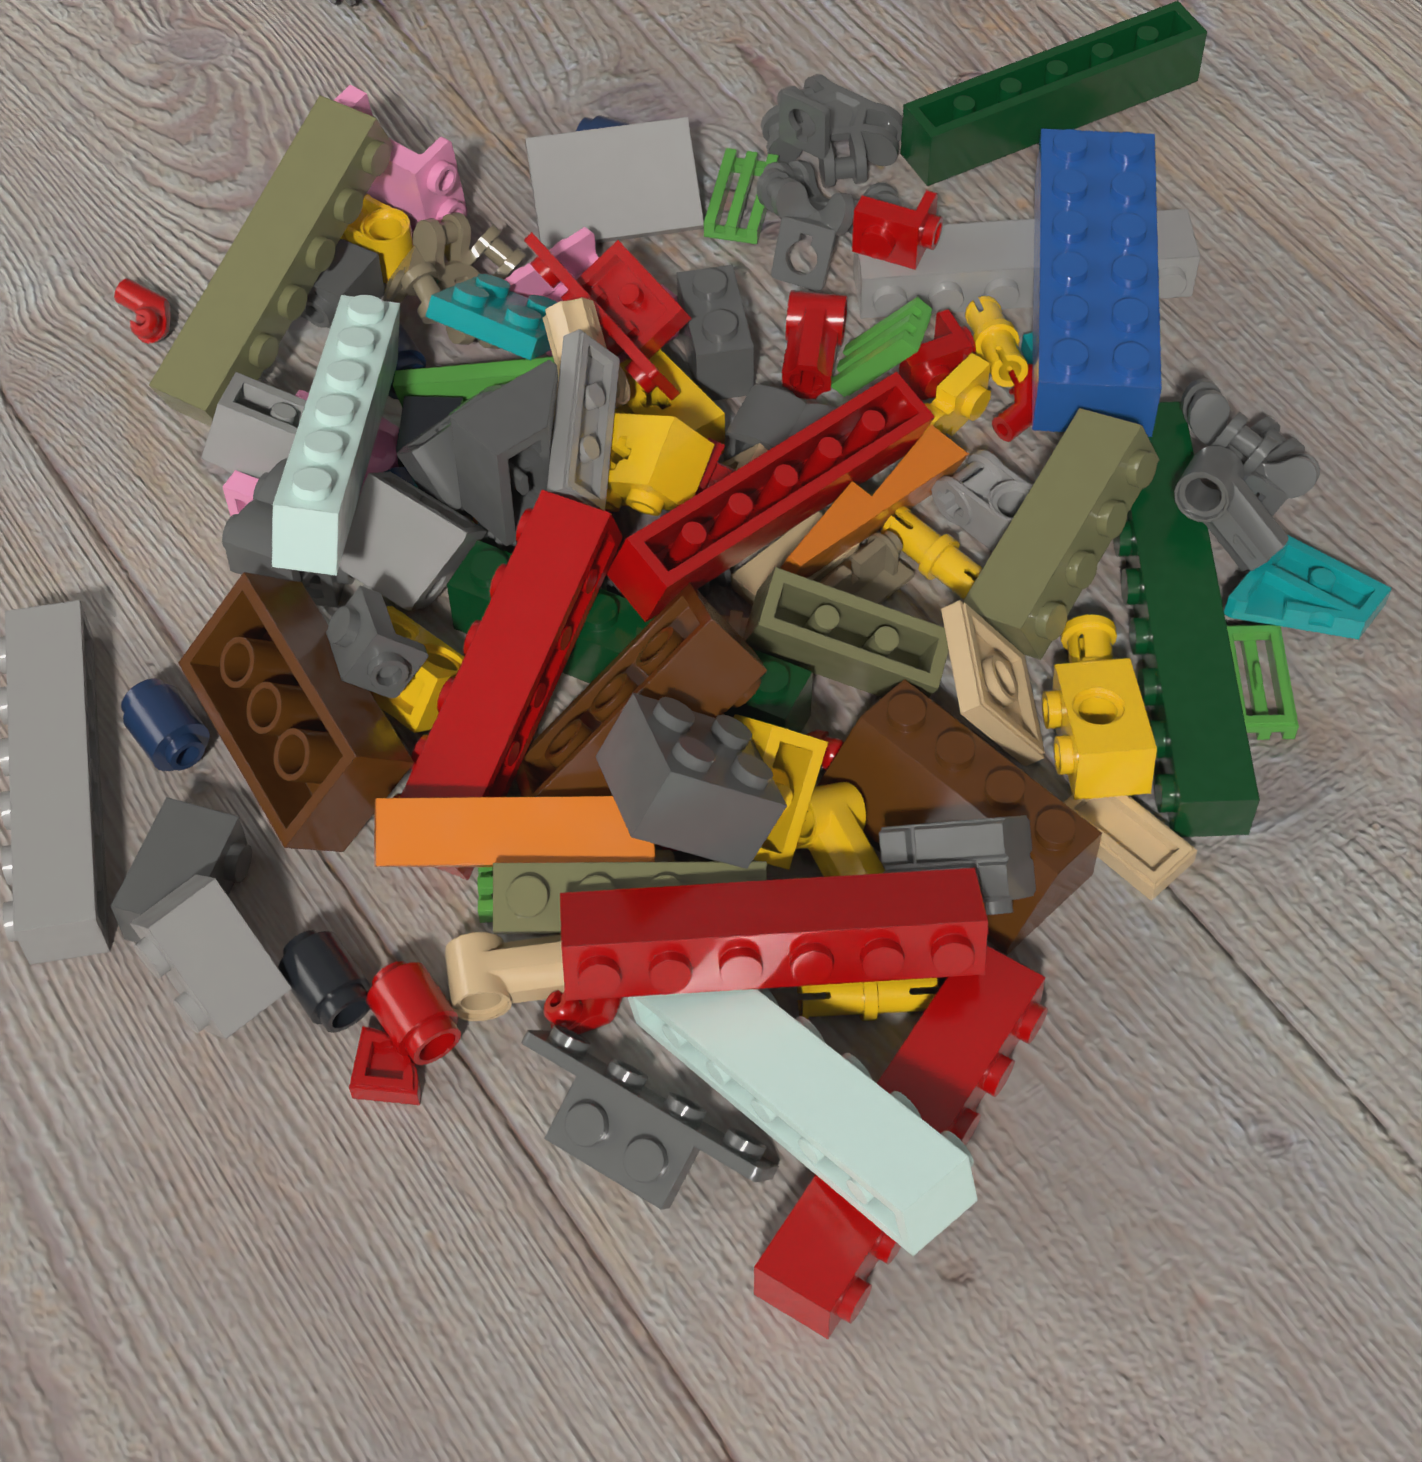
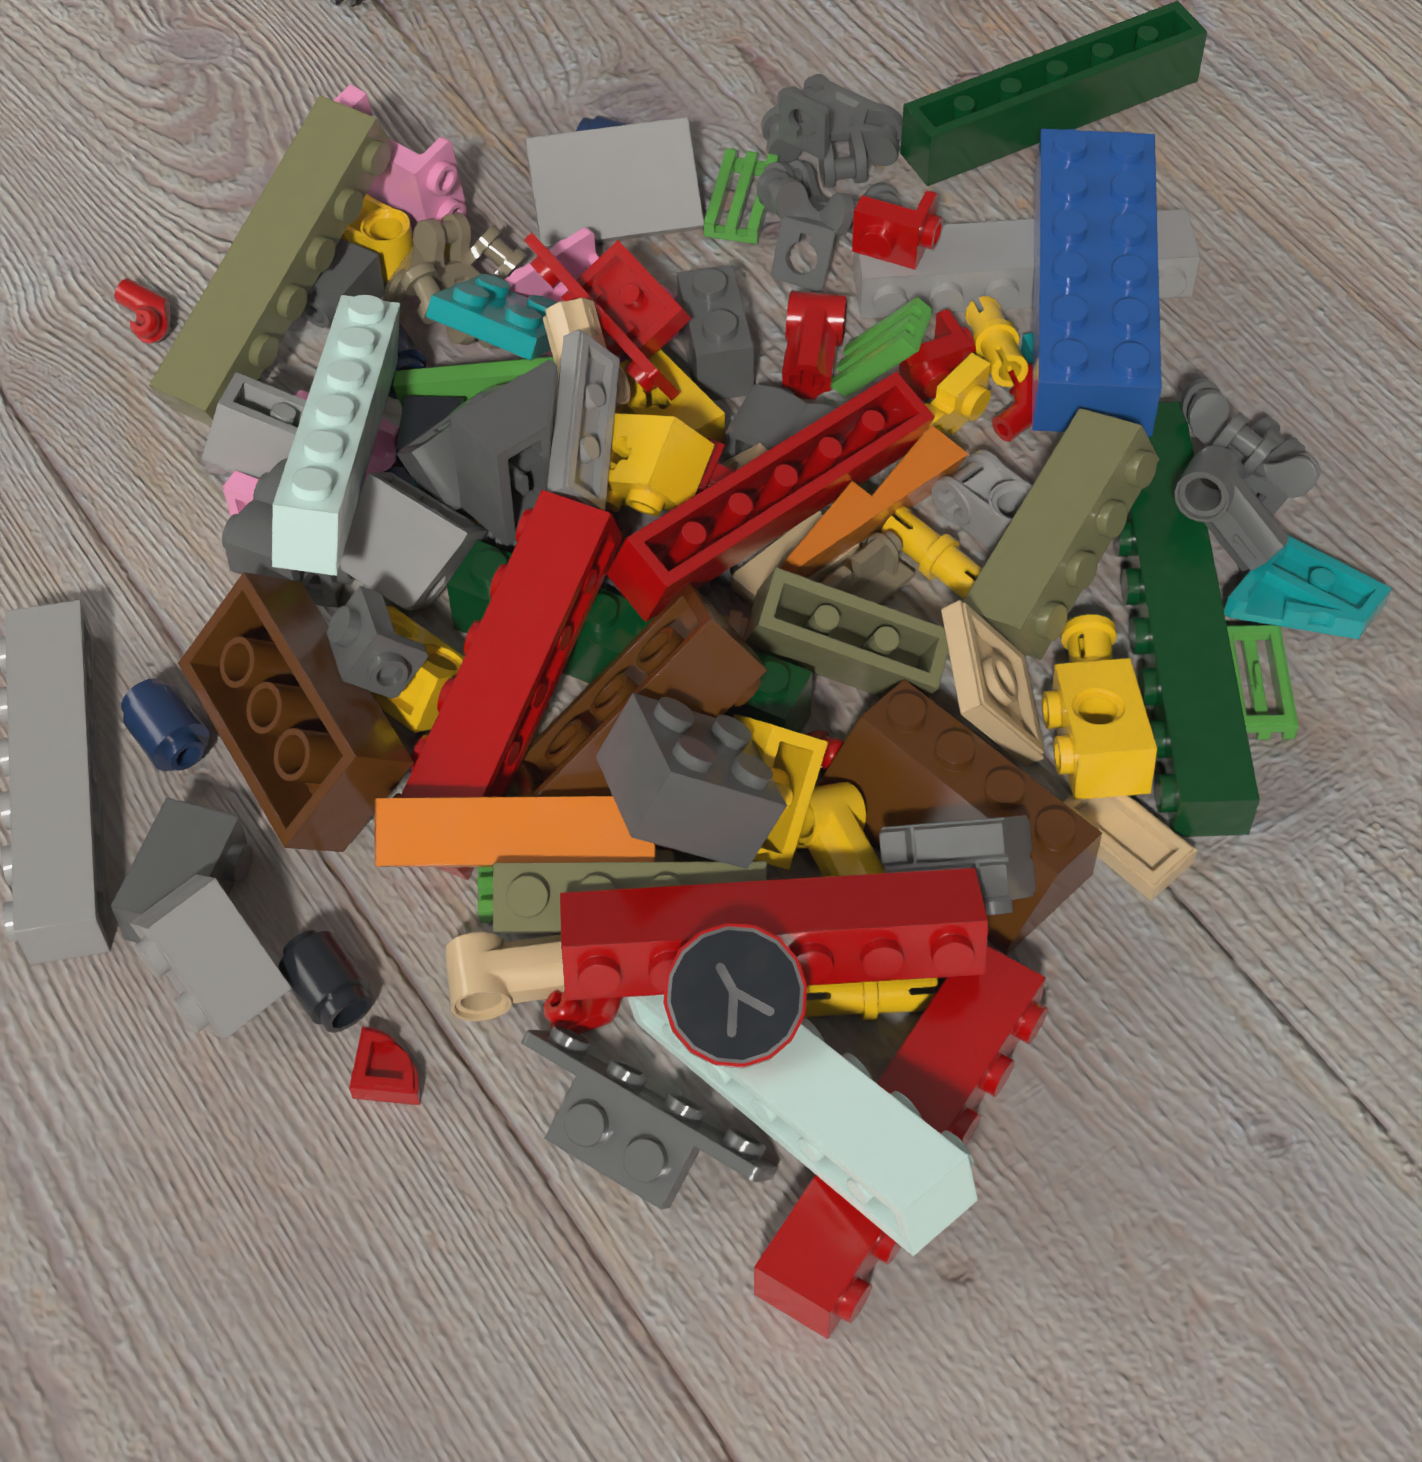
red brick [366,961,461,1065] -> none
none -> black tile [663,923,807,1069]

